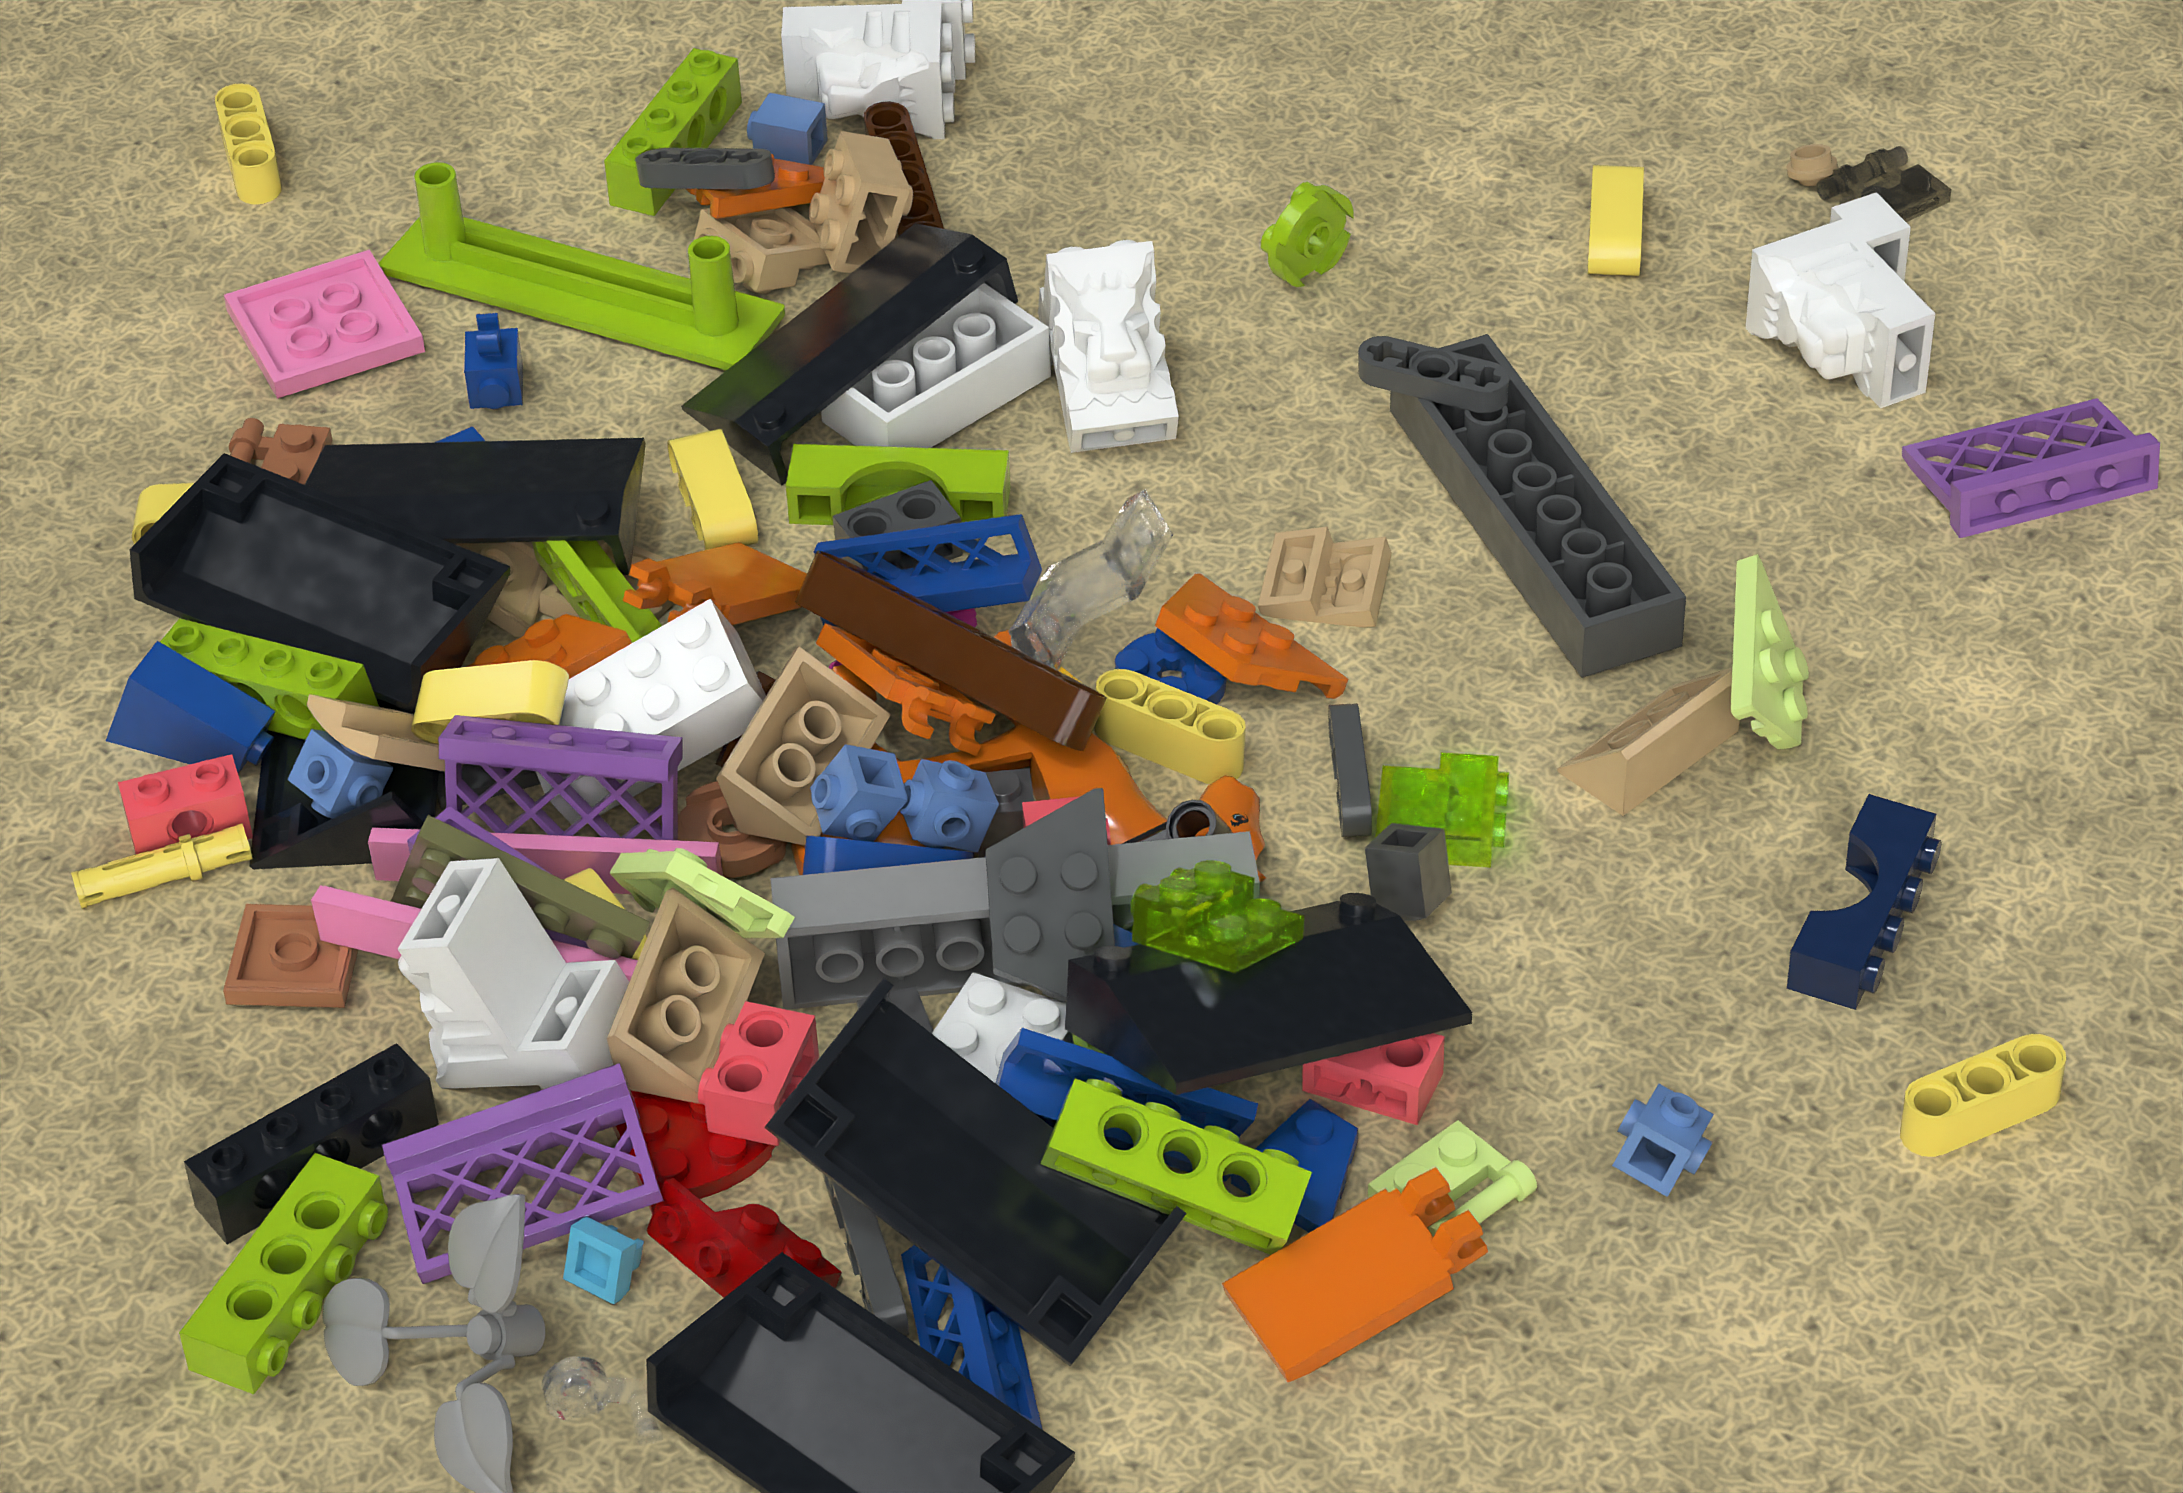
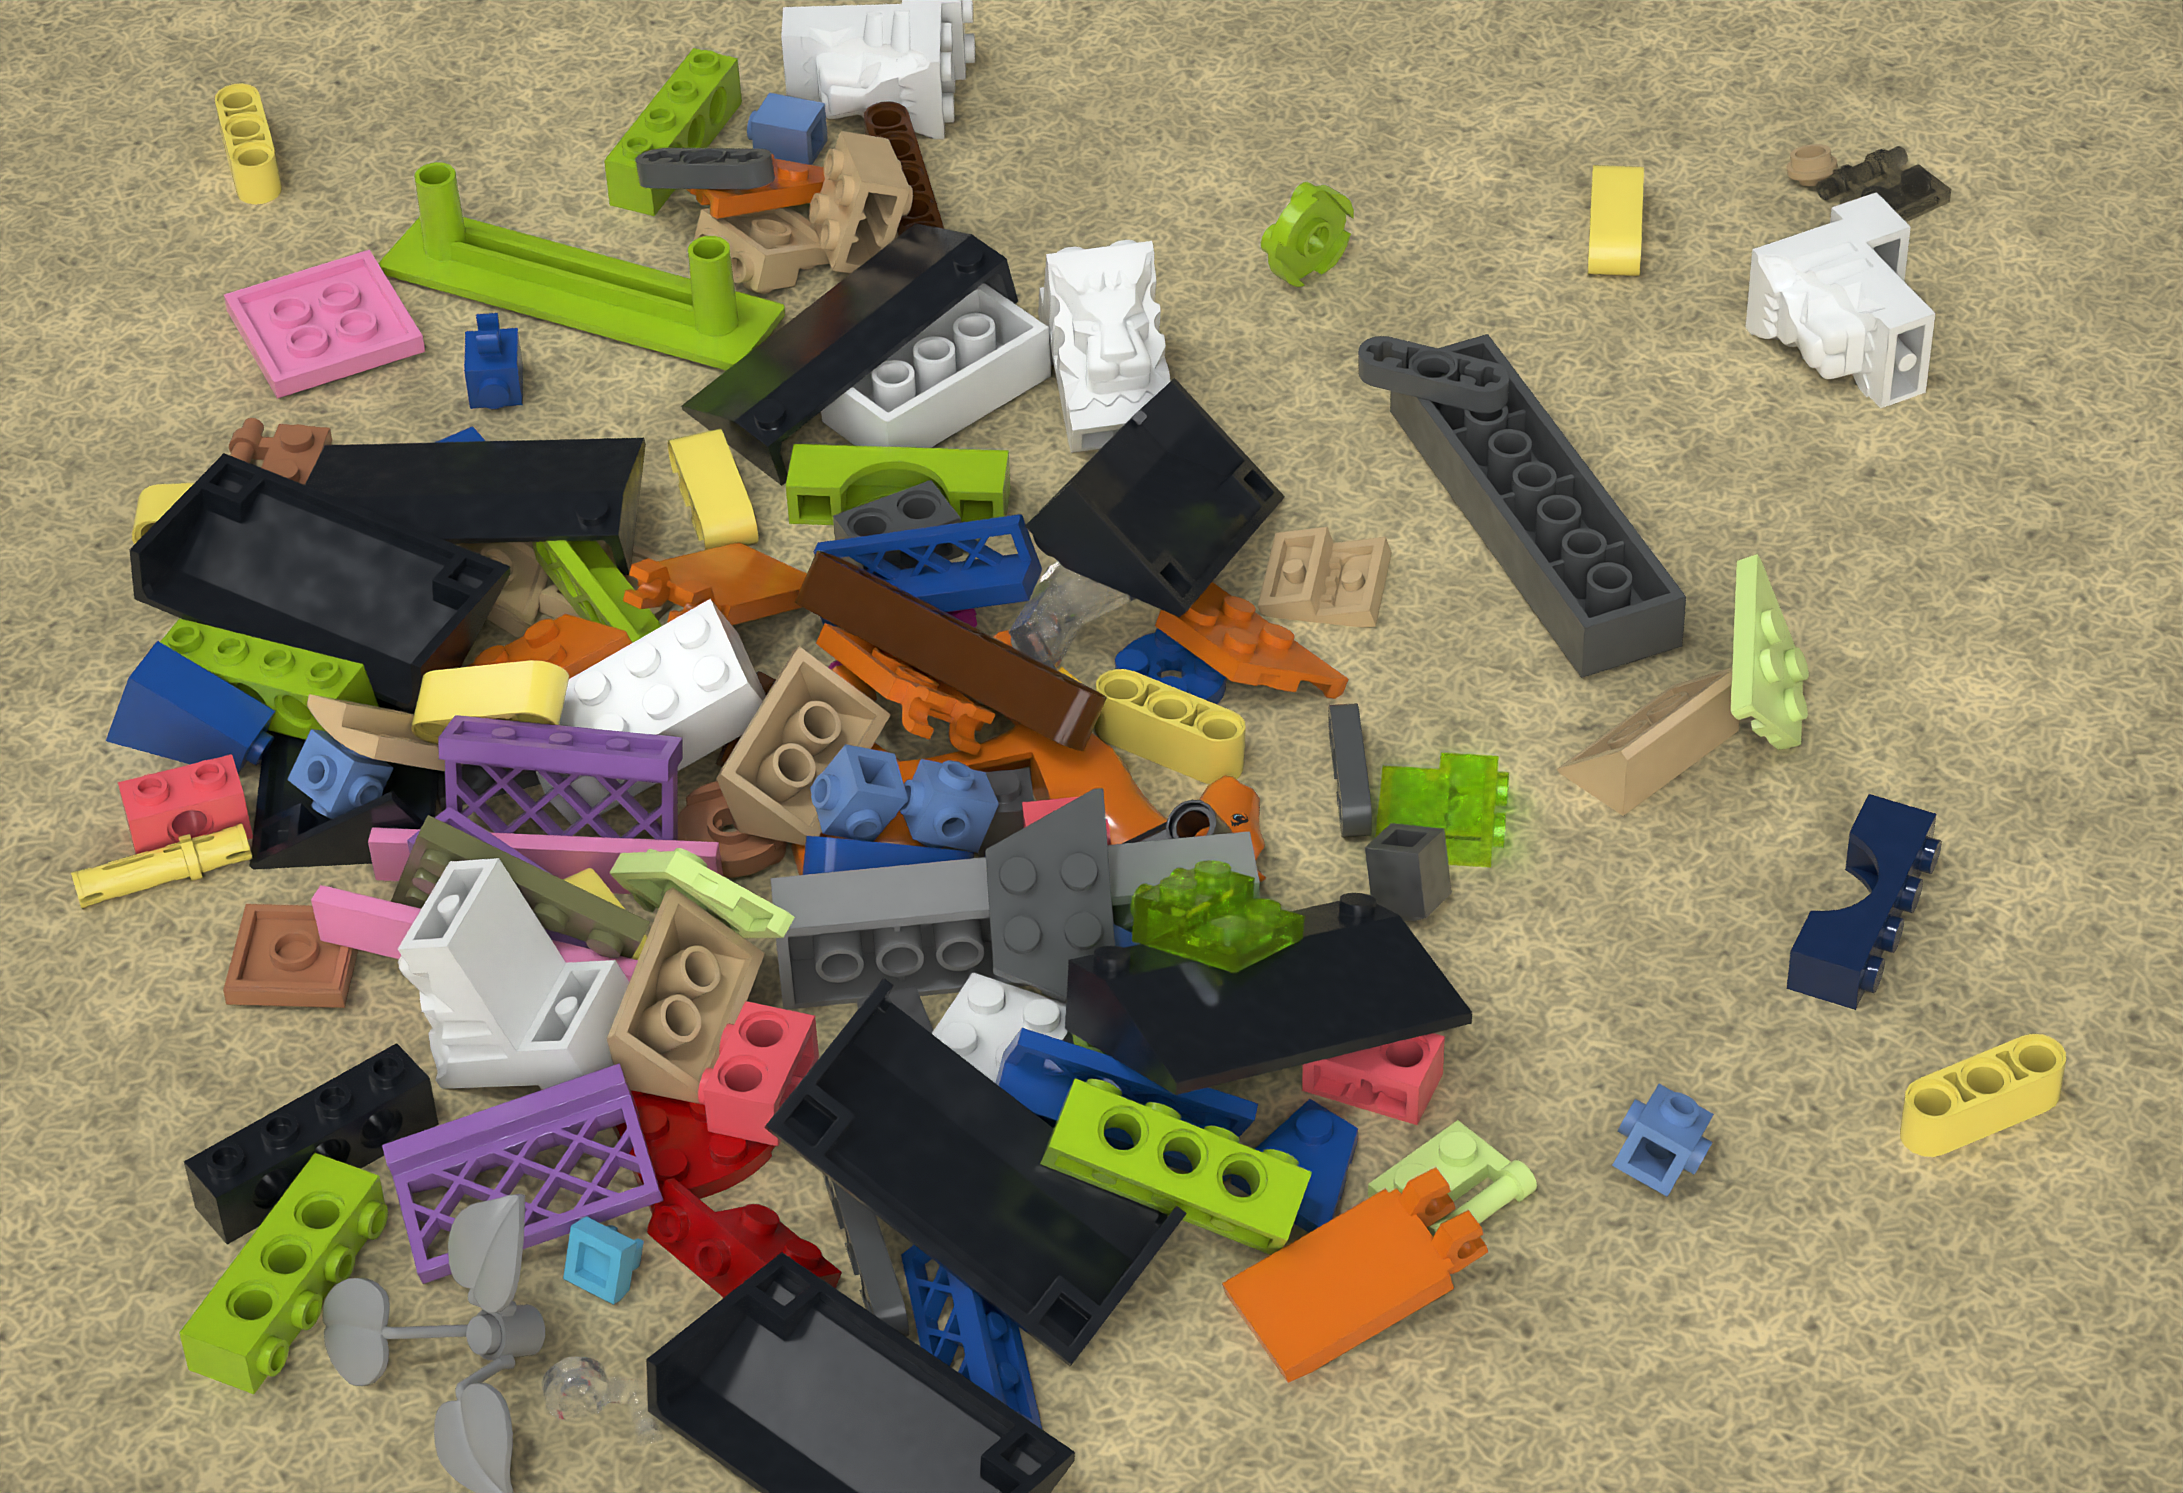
medium lavender fence [1902,398,2160,538] -> none
none -> black slope [1025,378,1285,617]

